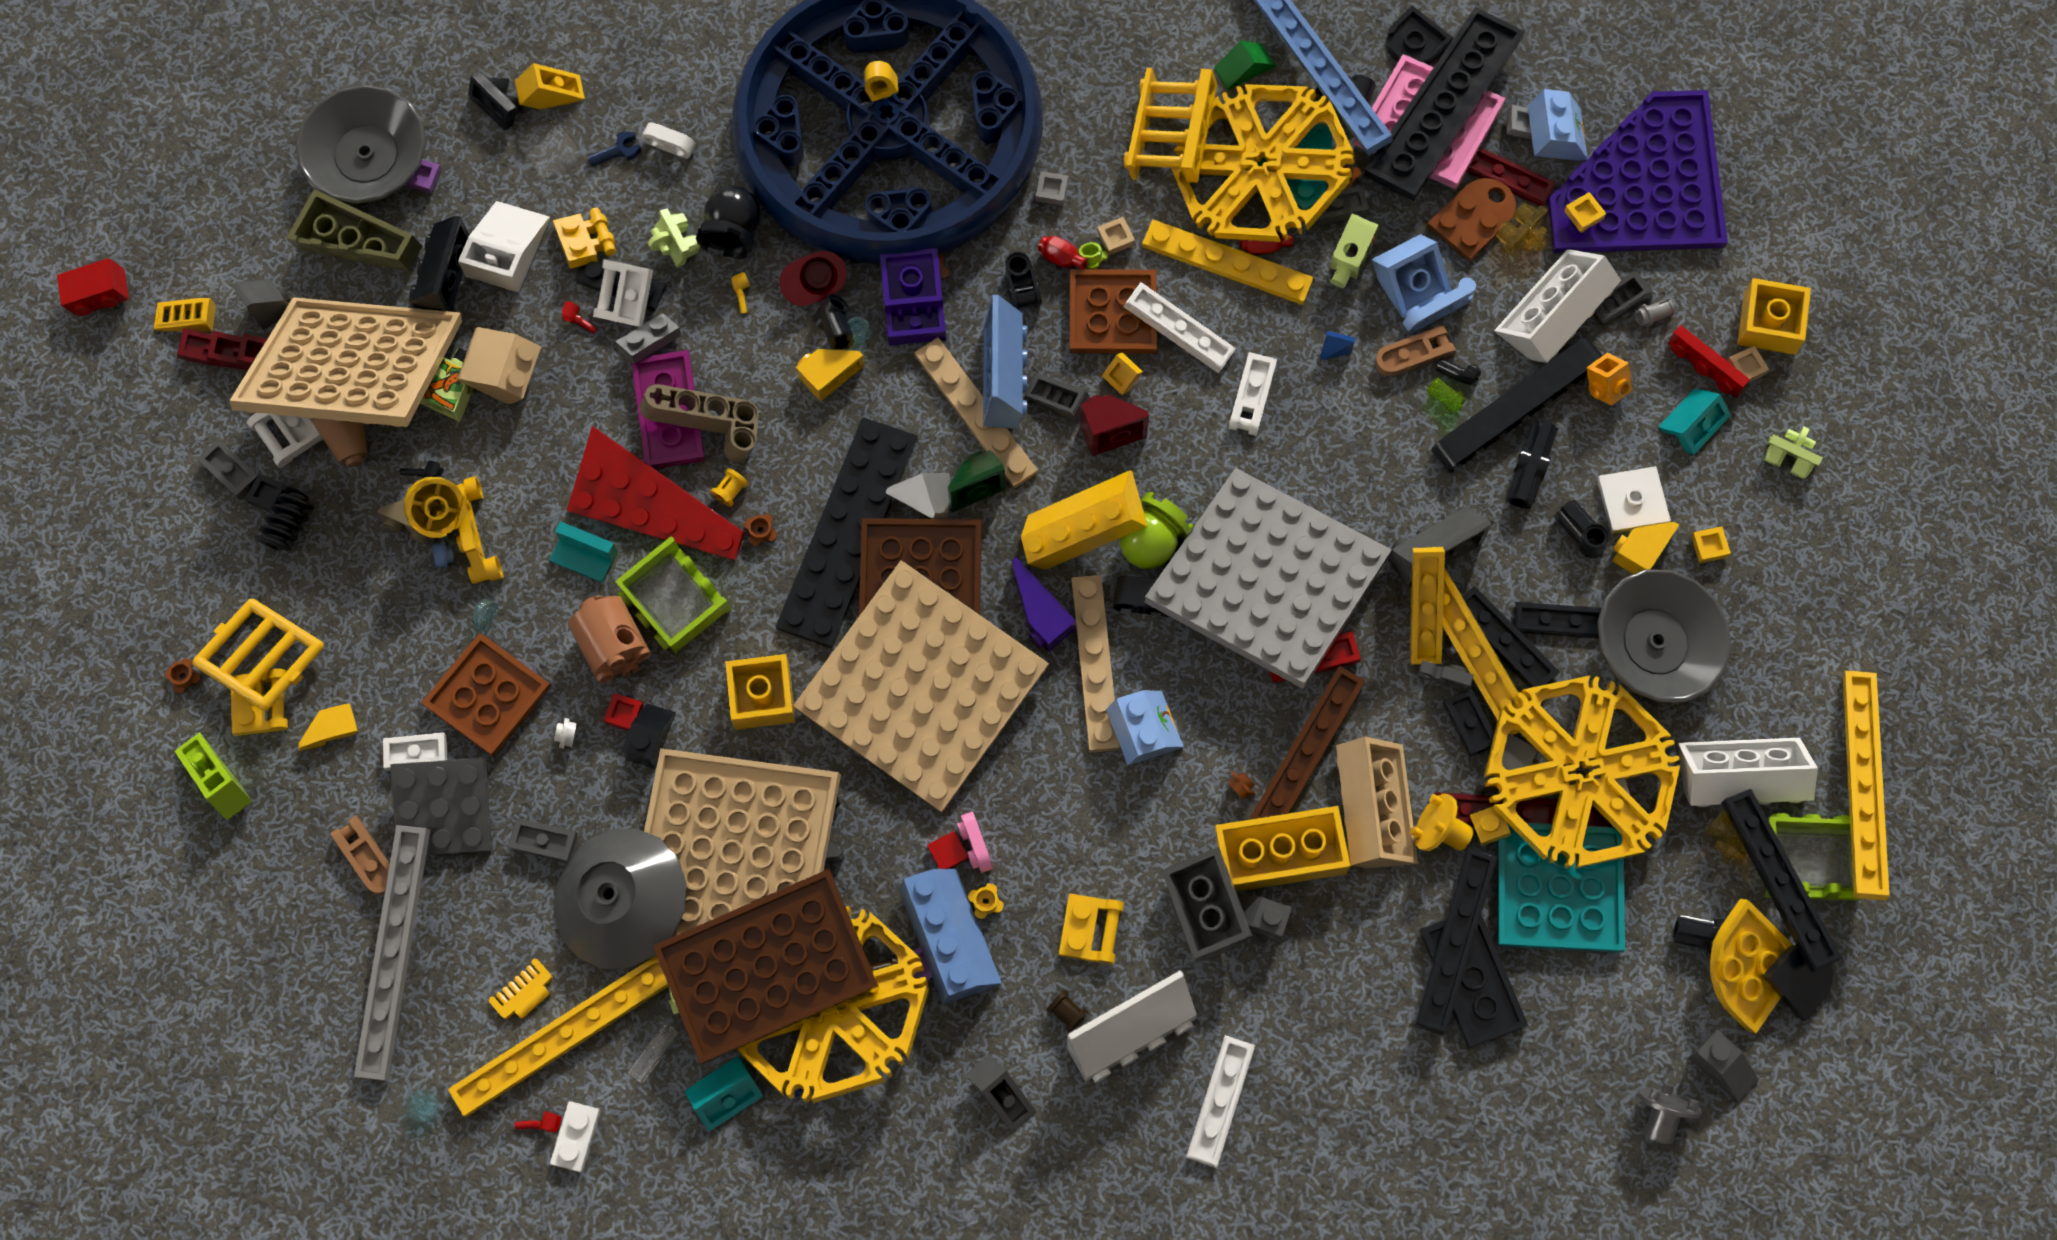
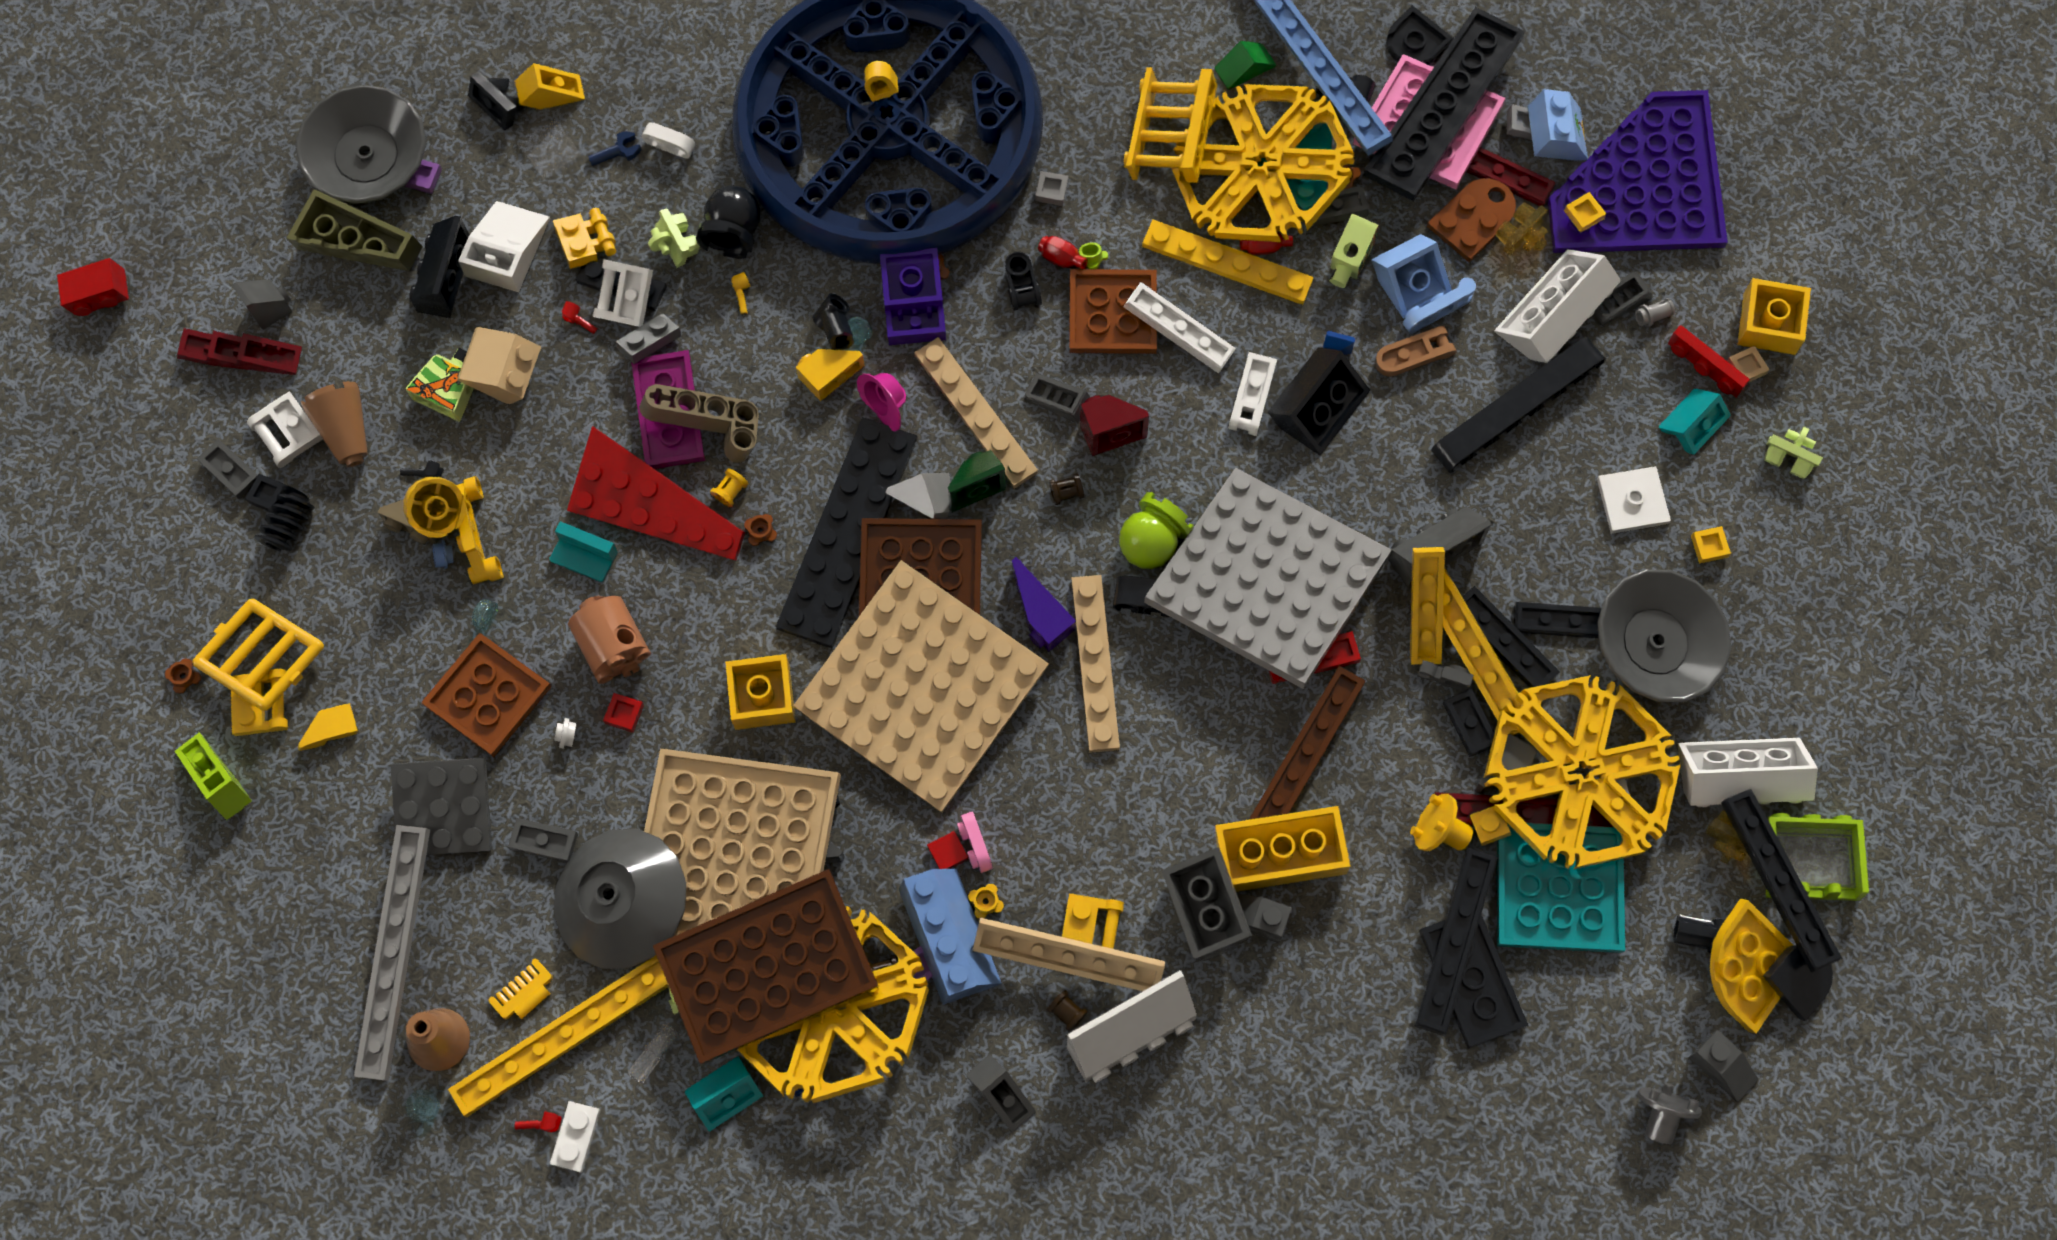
yellow slope [154,298,216,332] -> none
tan plate [230,297,462,427] -> none
medium nougat plate [330,815,390,895] -> none
white plate [383,733,447,771] -> none
window [615,536,732,654] -> none
black slope [621,703,676,769] -> none
dark red piece [779,251,847,306] -> none
medium blue slope [983,295,1027,429] -> none
yellow slope [1021,470,1148,570] -> none
tan plate [1097,217,1135,256] -> none
yellow plate [1102,353,1143,395] -> none
light blue slope [1106,690,1184,765] -> none
white tile [1186,1035,1255,1168] -> none
dark orange plate [1227,771,1256,800] -> none
tan slope [1336,736,1418,868] -> none
clear neon green pin [1427,377,1466,412] -> none
black arm [1436,358,1481,385] -> none
black piece [1506,420,1558,509] -> none
black piece [1554,500,1610,558] -> none
light orange brick [1586,353,1633,406] -> none
yellow slope [1612,521,1679,574] -> none
yellow plate [1843,671,1890,901] -> none
none -> medium nougat cone [406,1008,470,1071]
none -> dark pink piece [857,373,906,432]
none -> tan plate [972,918,1165,991]
none -> dark brown bush [1049,473,1084,505]
none -> black slope [1268,347,1370,455]

